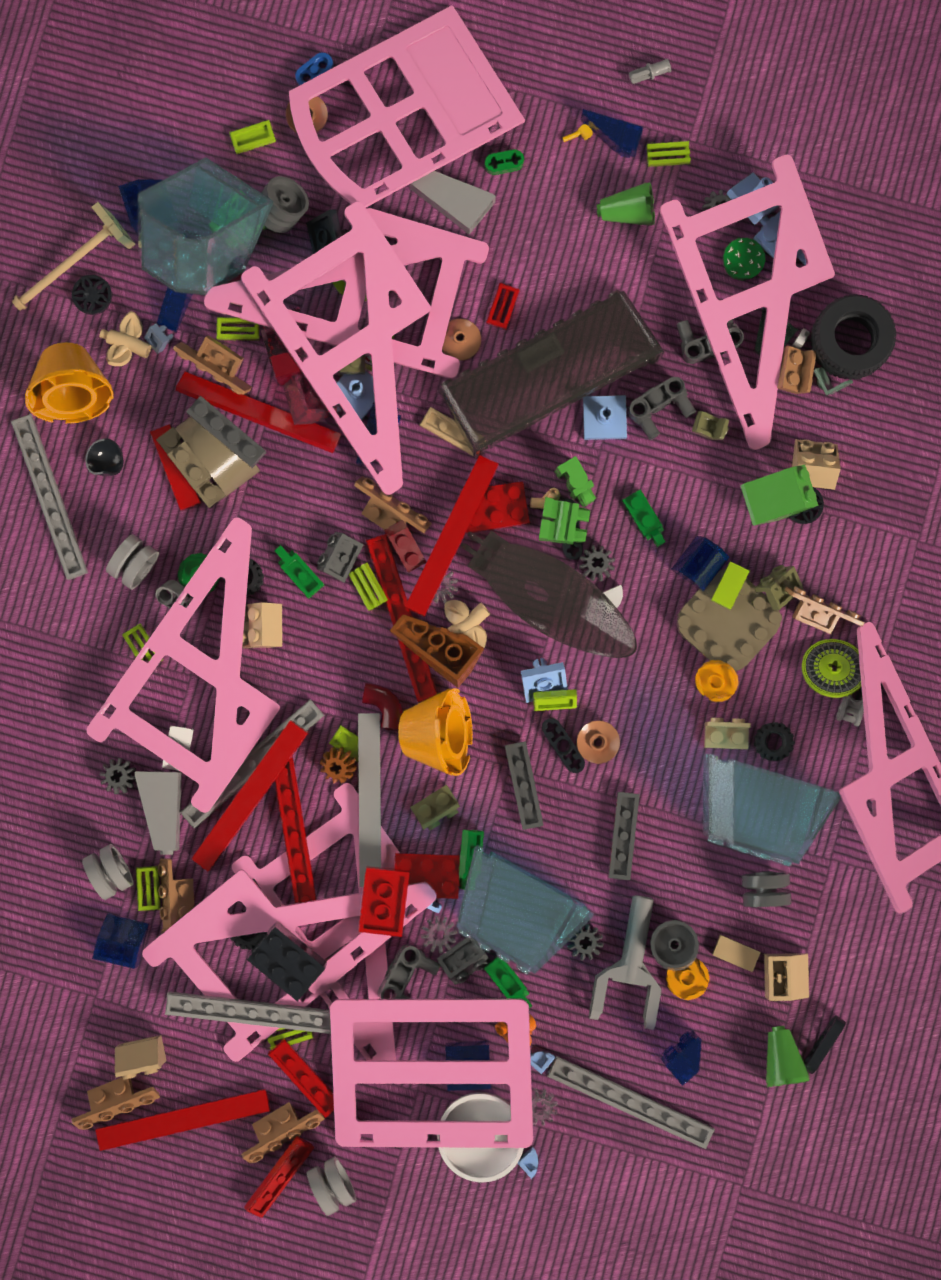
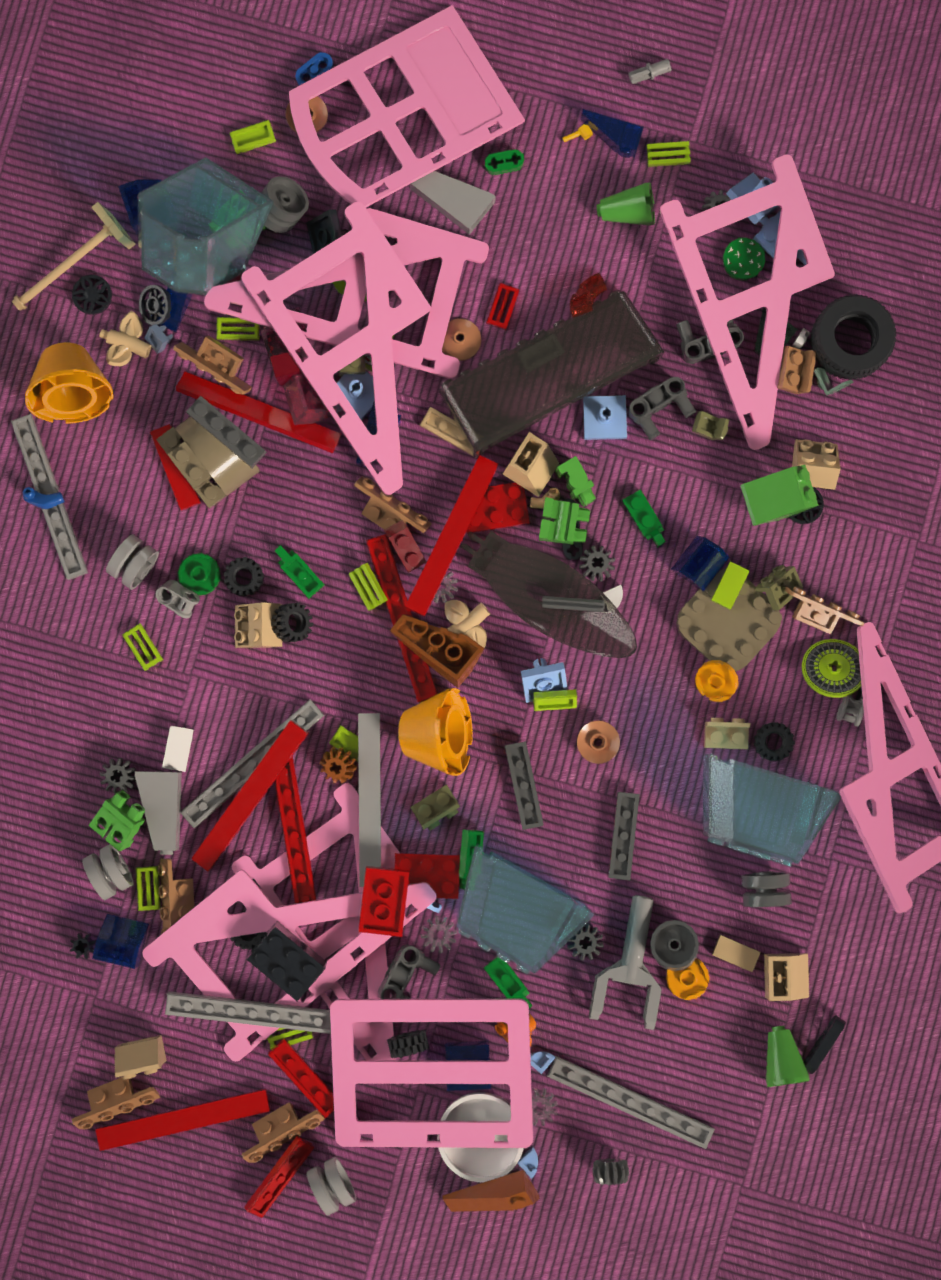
black helmet [85,438,124,477] -> none
bright pink piece [87,518,280,813] -> none
dark grey bracket [317,532,363,583] -> none
dark red cylinder [362,682,403,731] -> none
dark grey bracket [437,934,490,985] -> none
black beam [542,718,585,773] -> none
clear blue slope [661,1030,702,1086] -> none
none -> blue arm [22,487,65,510]
none -> black gear [70,932,97,959]
none -> bright green hips [88,790,145,851]
none -> black wheel [139,285,171,325]
none -> black tyre [271,603,313,642]
none -> black tyre [387,1030,429,1058]
none -> dark orange wedge [442,1170,540,1212]
none -> tan slope [503,432,559,497]
none -> dark grey axle [542,596,605,612]
none -> clear red tile [570,272,607,318]
none -> dark grey gear [592,1158,629,1185]

